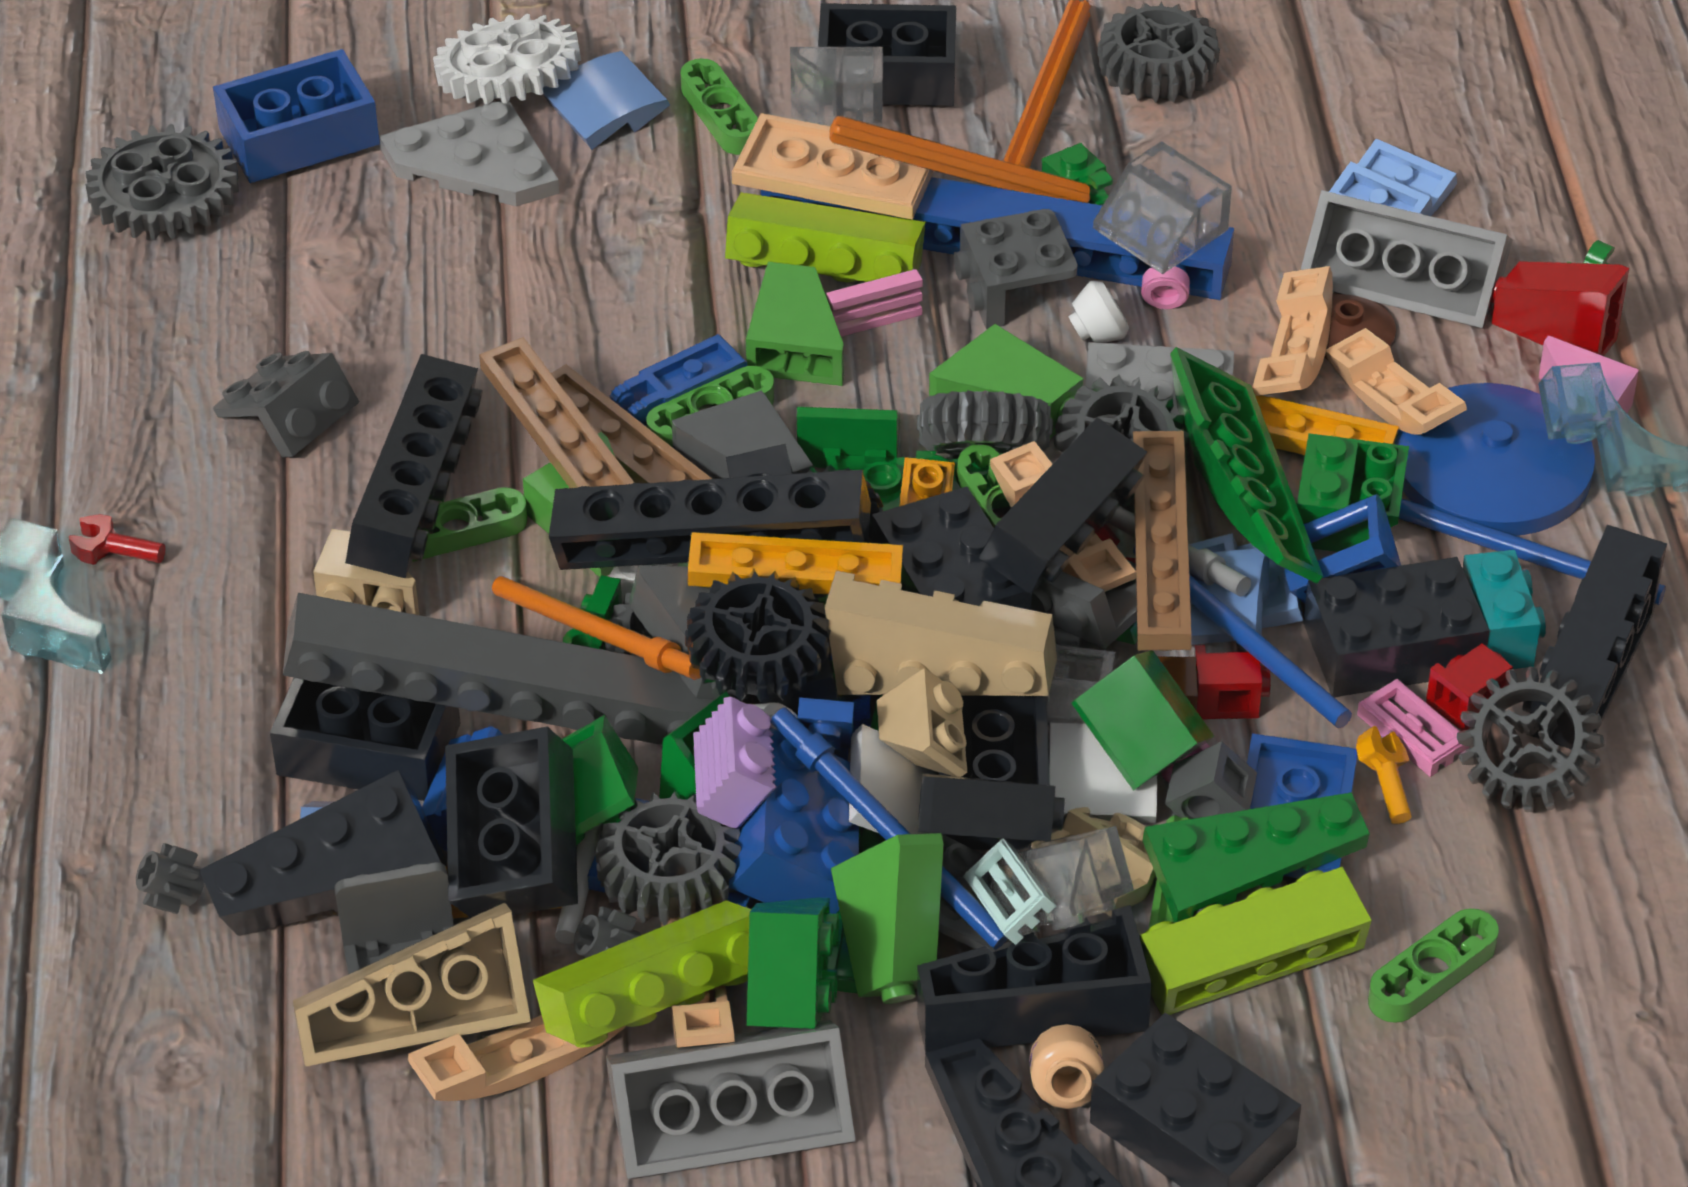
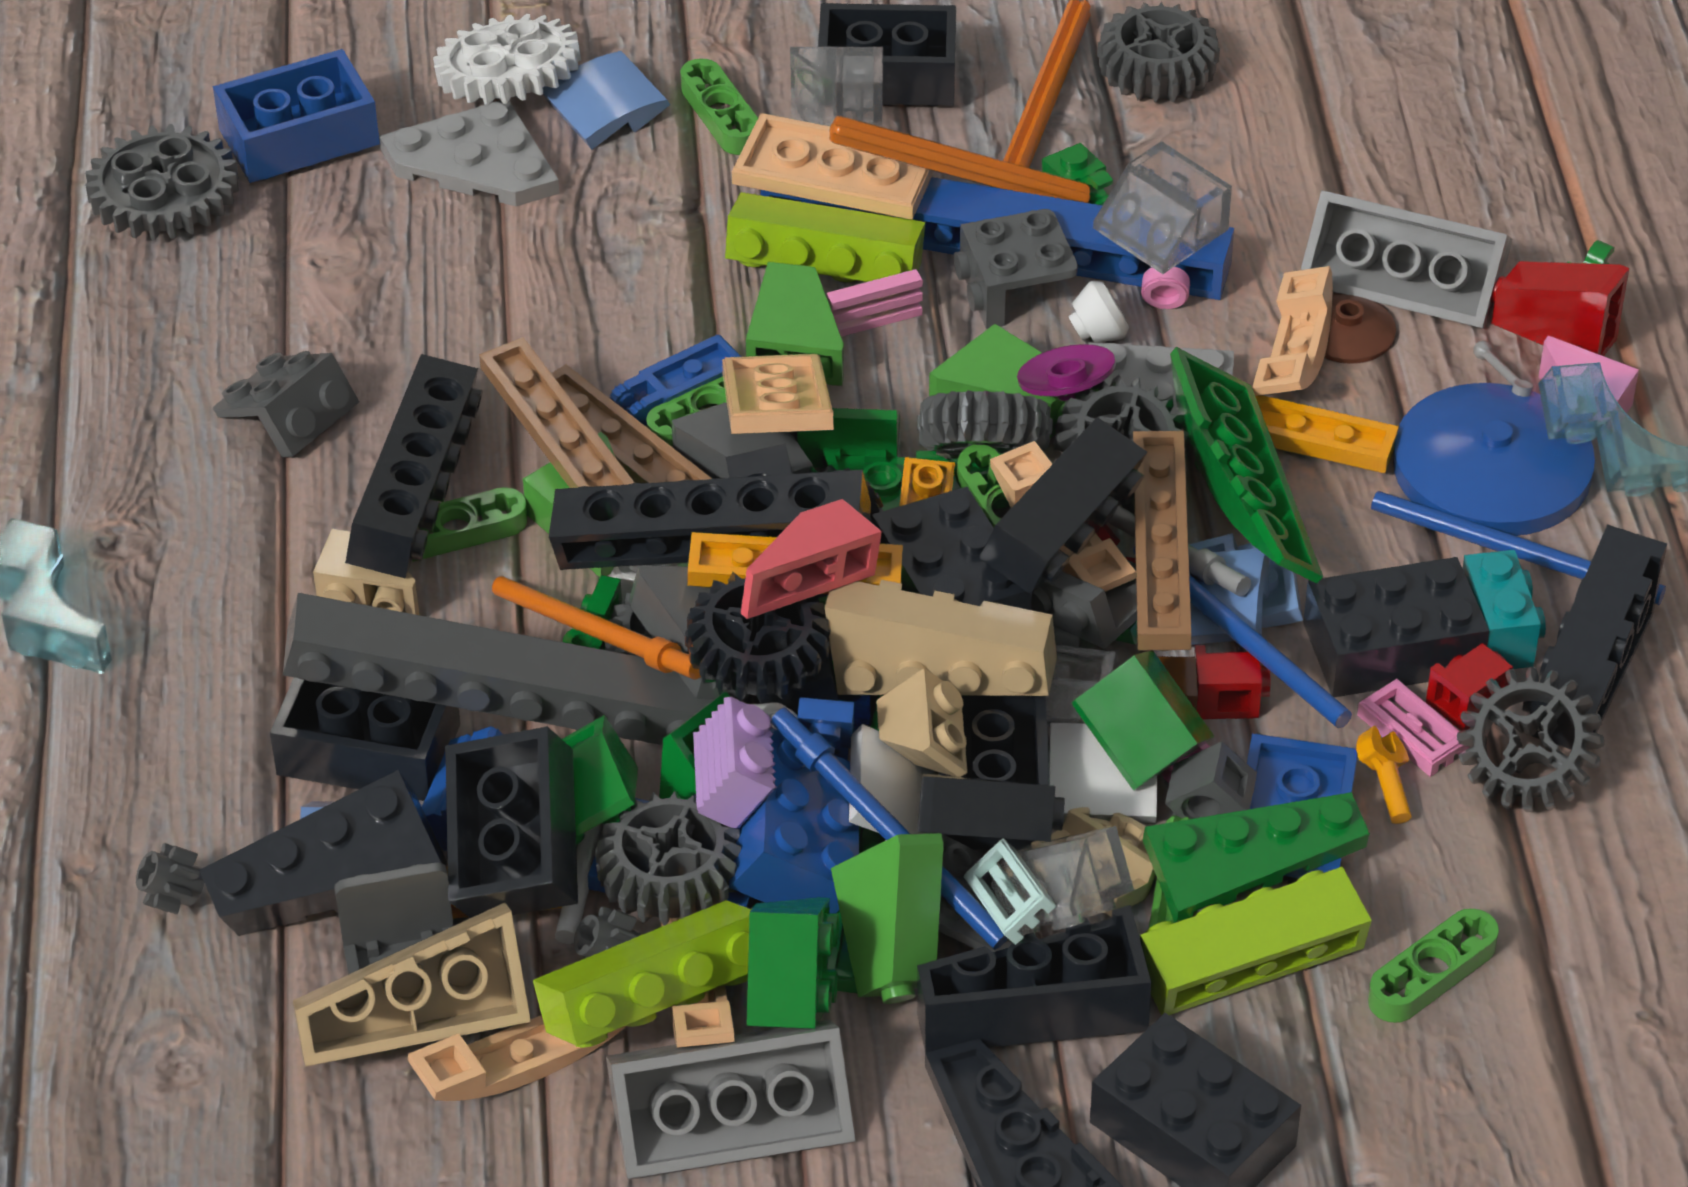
red bar [68,514,166,565] -> none
light nougat head [1029,1024,1105,1109] -> none
blue tile [1285,494,1402,604] -> none
green slope [1297,433,1409,552] -> none
light nougat slope [1326,328,1467,435] -> none
light blue slope [1329,139,1457,216] -> none
none -> light nougat tile [722,354,834,434]
none -> coral slope [741,499,882,619]
none -> magenta dish [1017,344,1116,401]
none -> light grey hinge [1473,341,1533,397]

